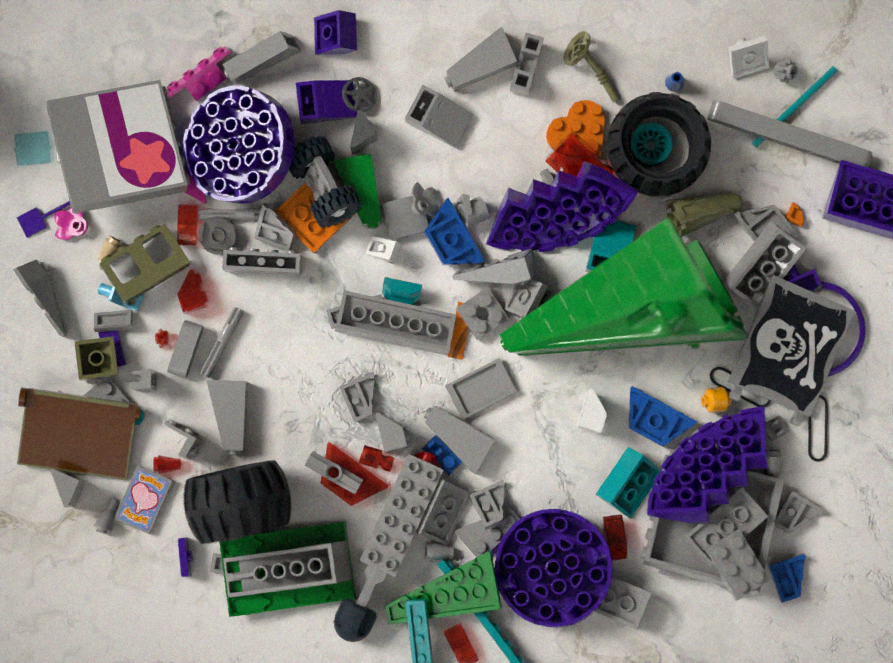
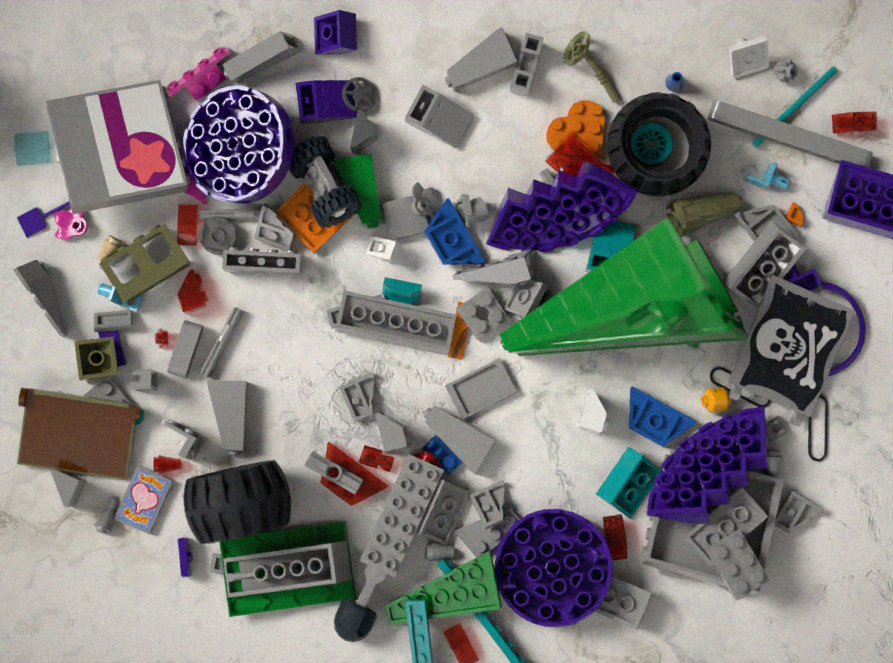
blue wing [768,554,805,603] -> none
none -> medium azure bracket [743,162,789,190]
none -> clear red slope [832,111,878,134]

